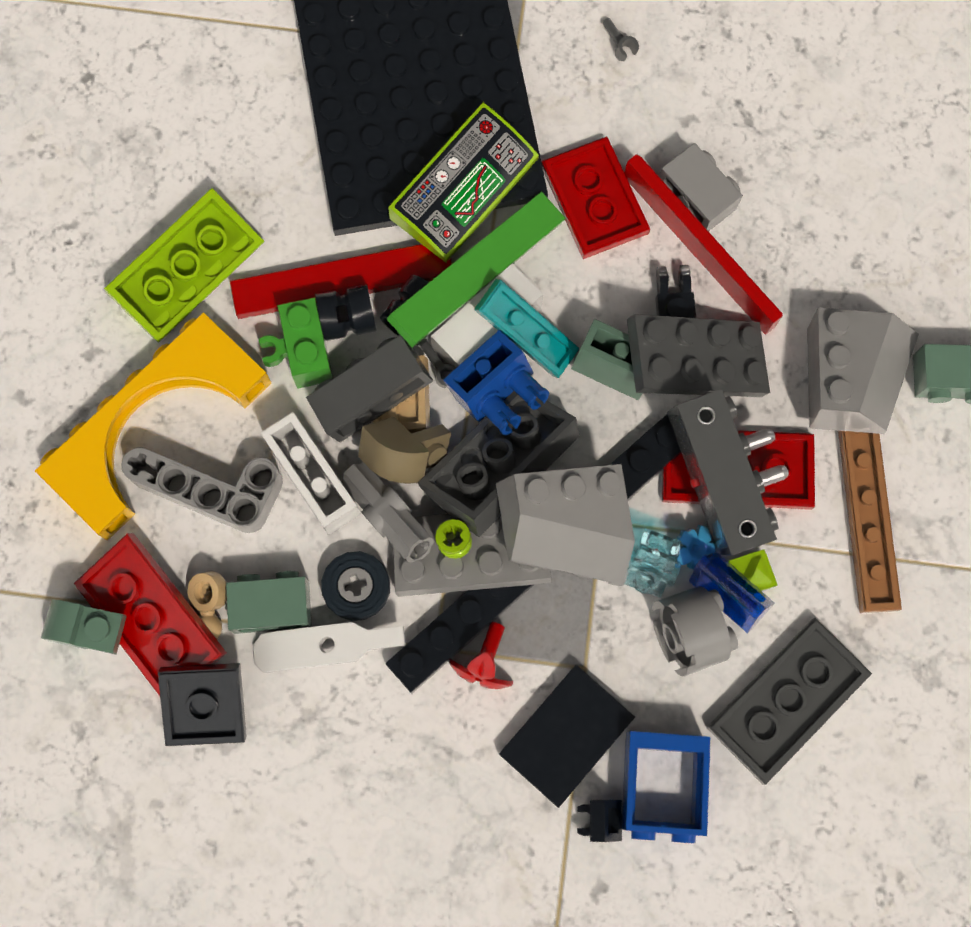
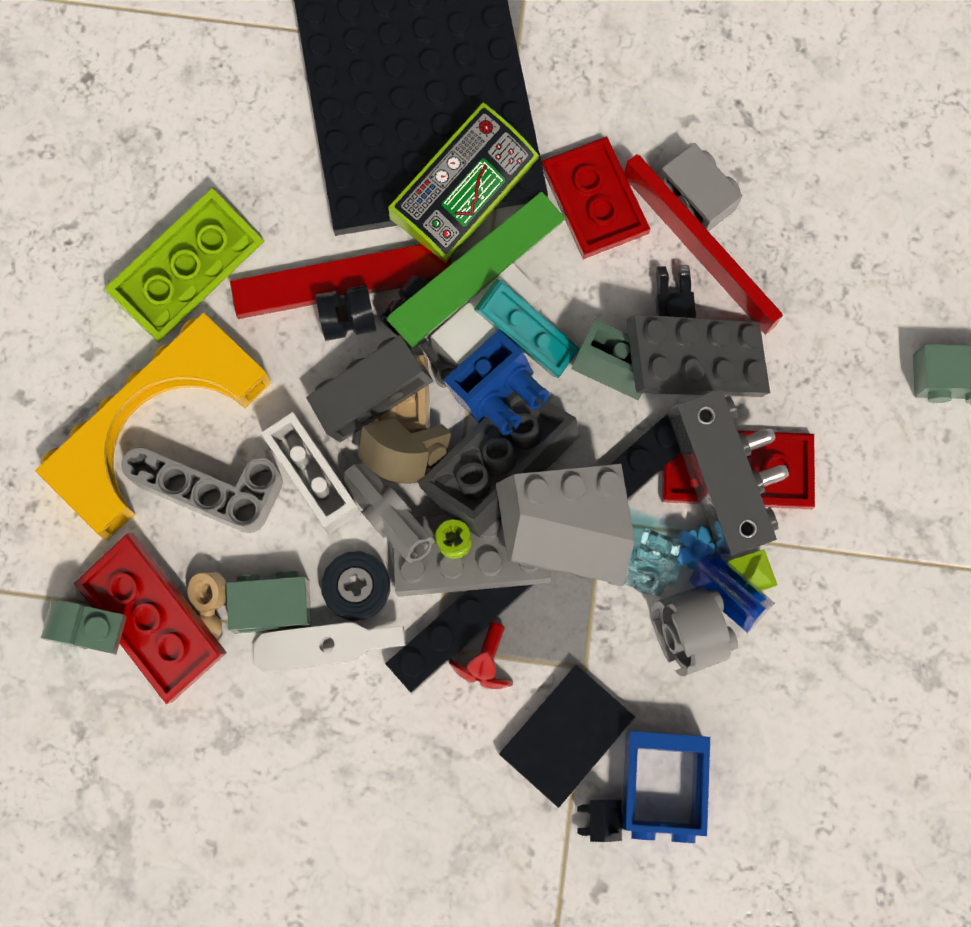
black tile [158,663,247,746] -> none
bright green brick [259,298,333,389] -> none
dark grey hand [603,18,639,61] -> none
dark grey tile [706,618,872,785] -> none
light grey wedge [807,307,919,434] -> none
medium nougat tile [838,431,902,613] -> none

